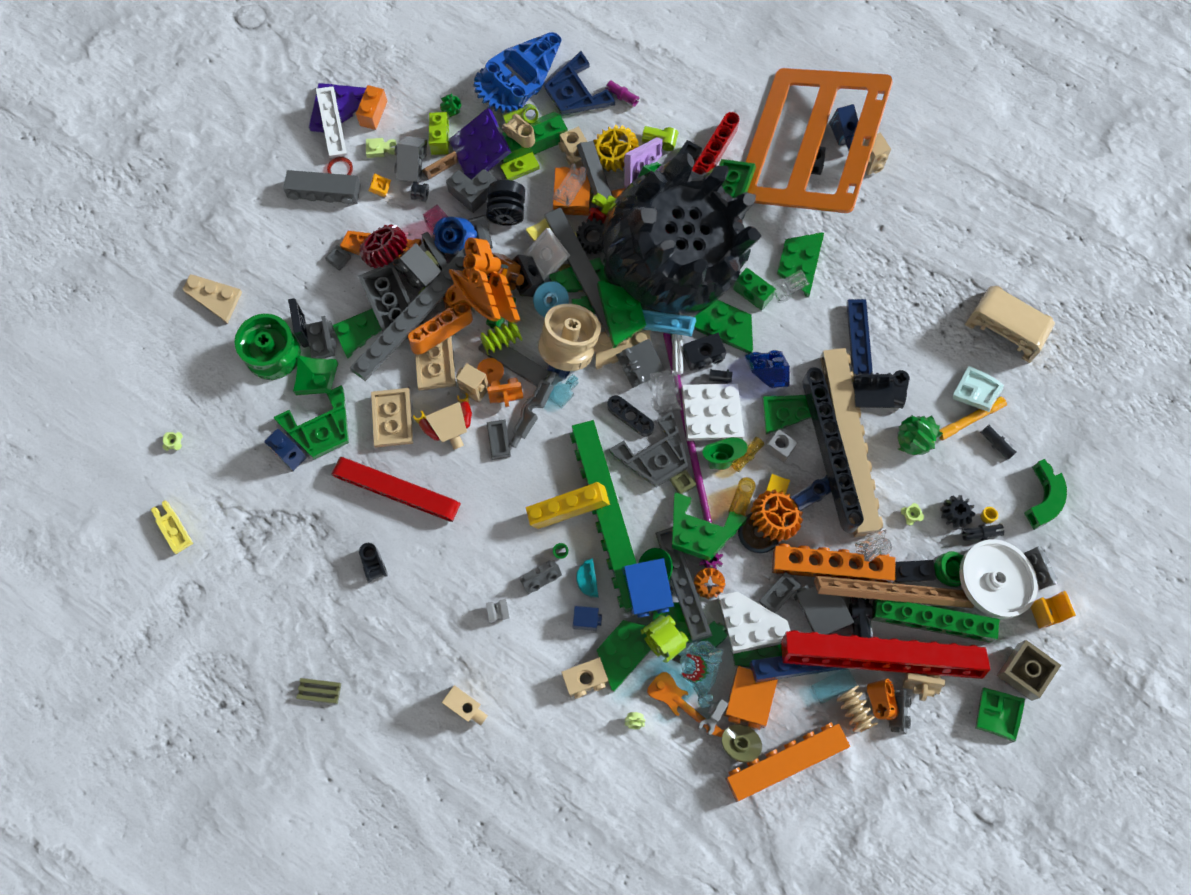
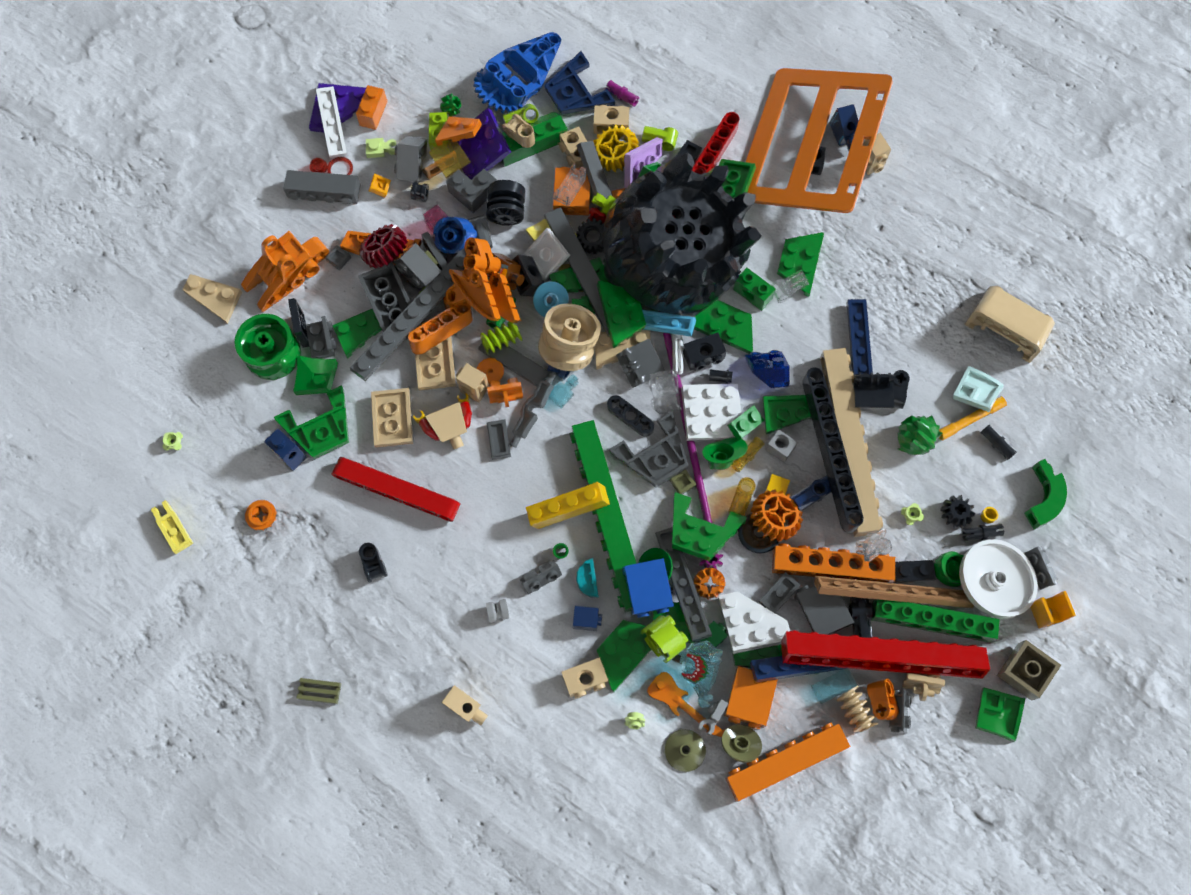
lime plate [500,152,540,180] -> none
none -> orange piece [241,231,329,312]
none -> orange gear [245,500,277,531]
none -> clear red plate [309,157,328,173]
none -> clear yellow piece [429,139,471,178]
none -> orange wing [435,116,482,146]
none -> tan brick [593,105,630,134]
none -> olive dish [665,729,706,772]
none -> plate [727,405,765,441]

